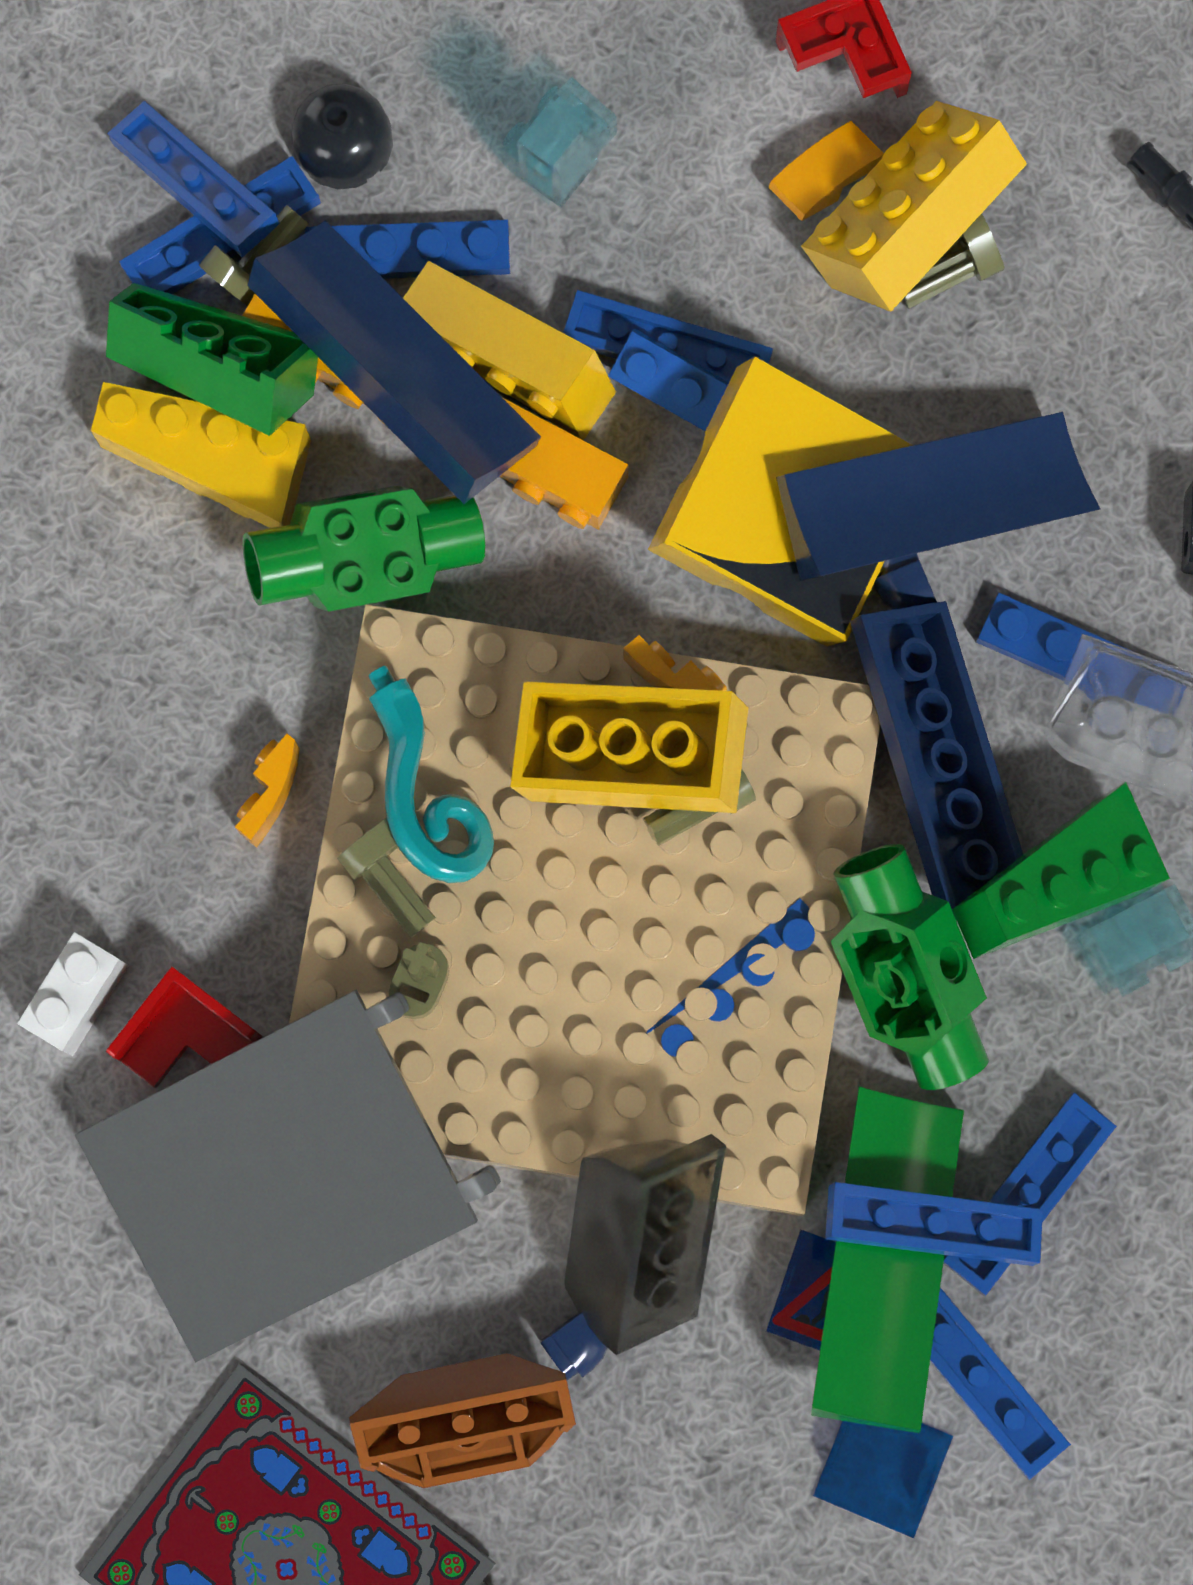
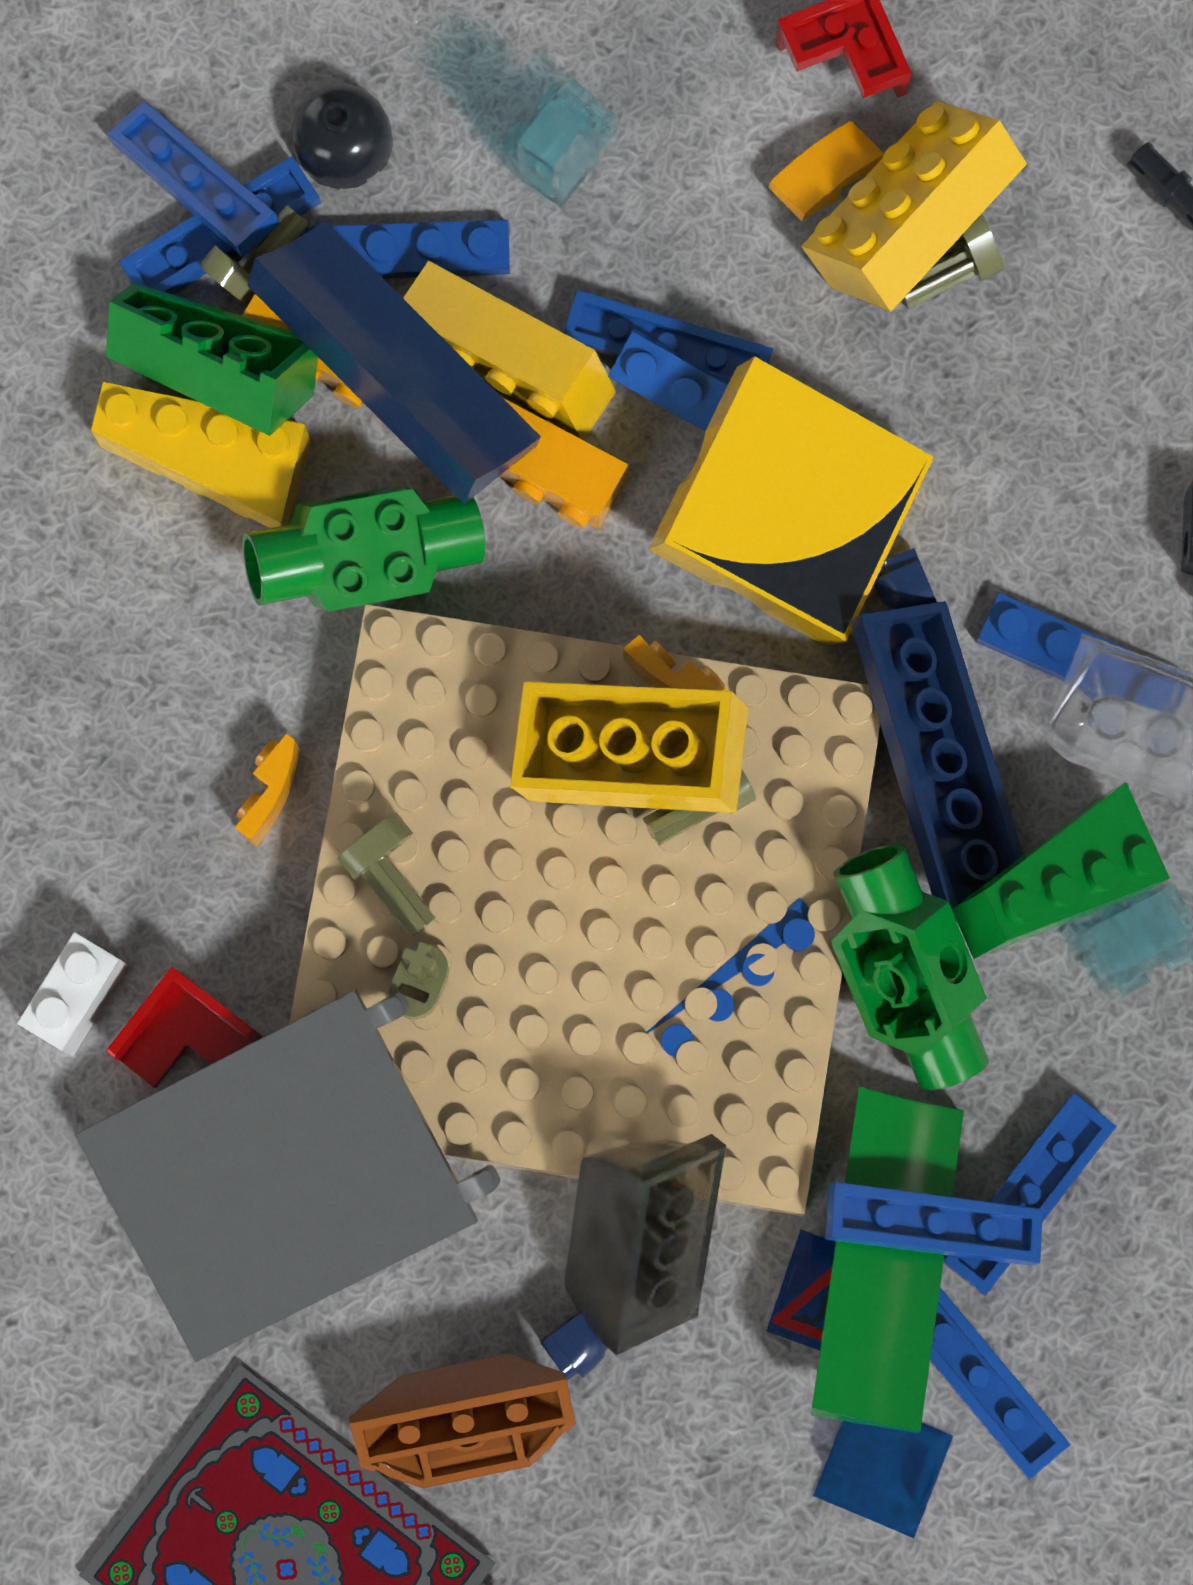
teal plant [368,666,494,883] -> none
dark blue arch [776,412,1101,581] -> none

